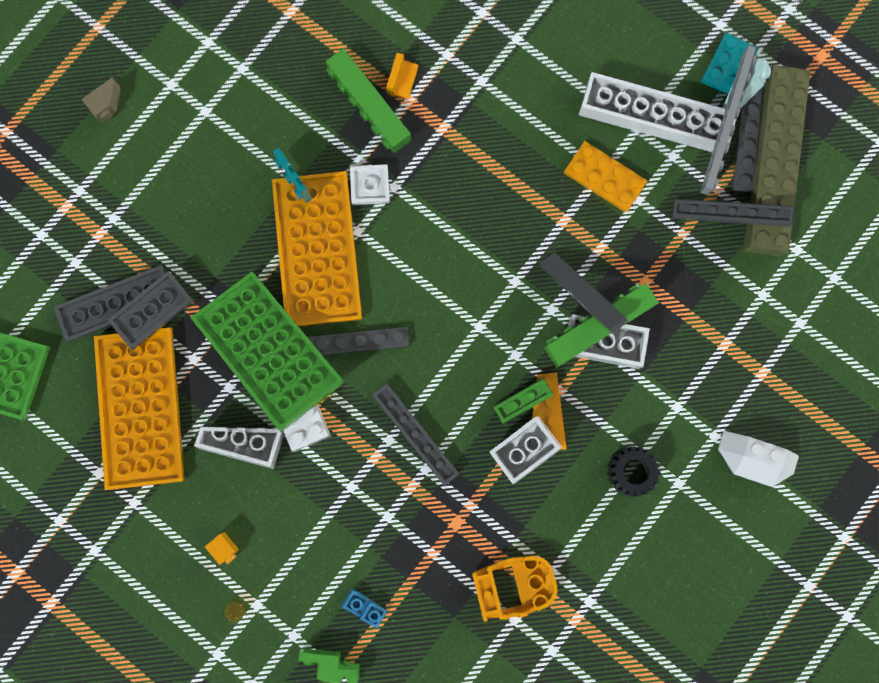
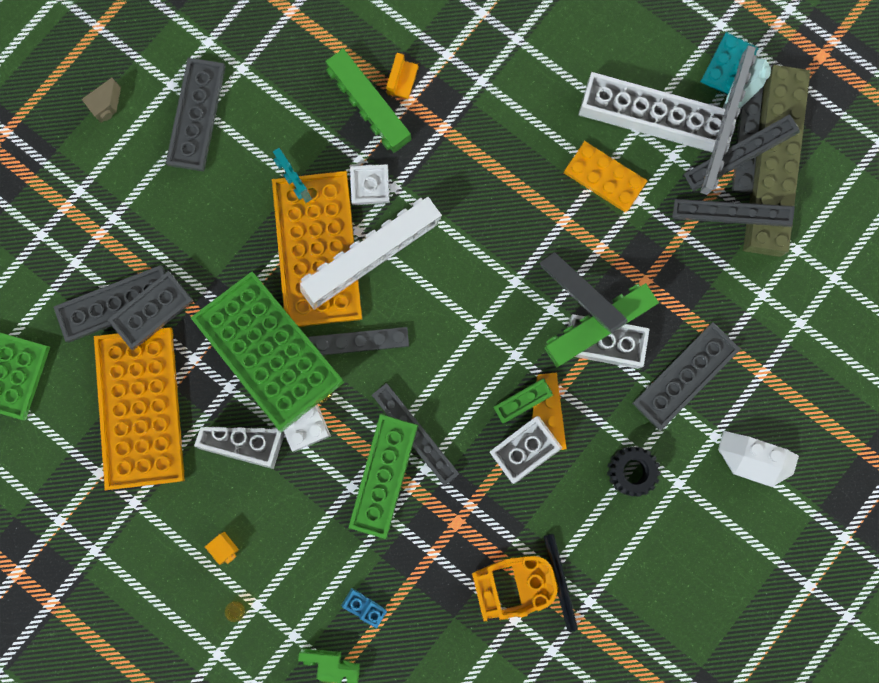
none -> dark grey plate [166,58,226,172]
none -> white brick [300,197,442,309]
none -> bright green plate [349,414,418,539]
none -> black axle [544,534,578,632]
none -> dark grey plate [632,322,741,431]
none -> dark grey plate [684,114,800,191]

